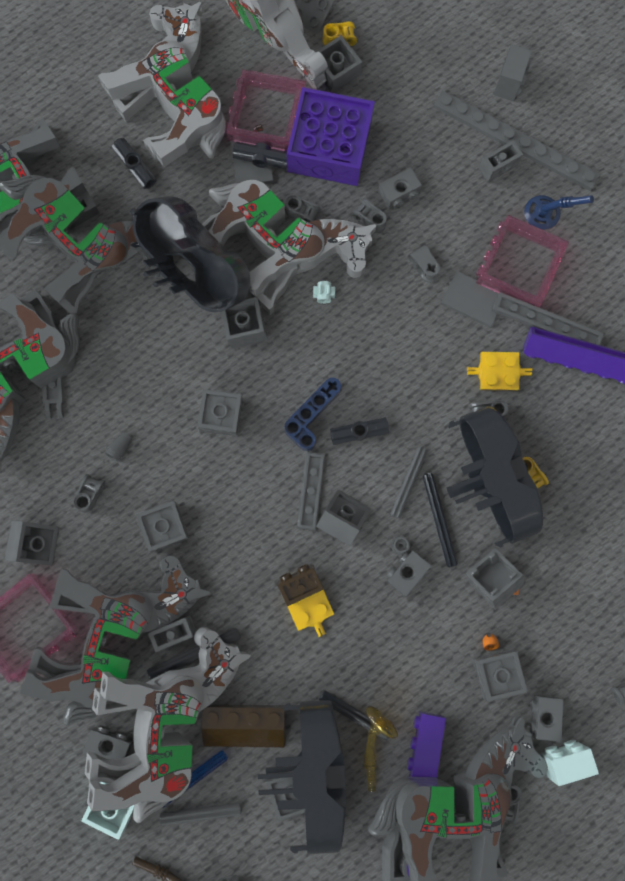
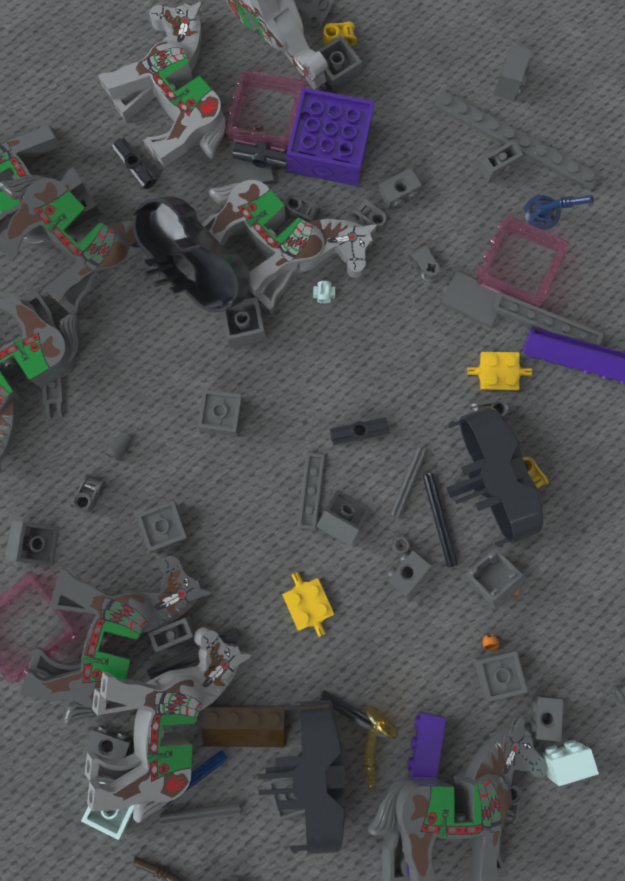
dark brown bracket [277,564,324,607] -> none
dark blue beam [284,378,341,451] -> none

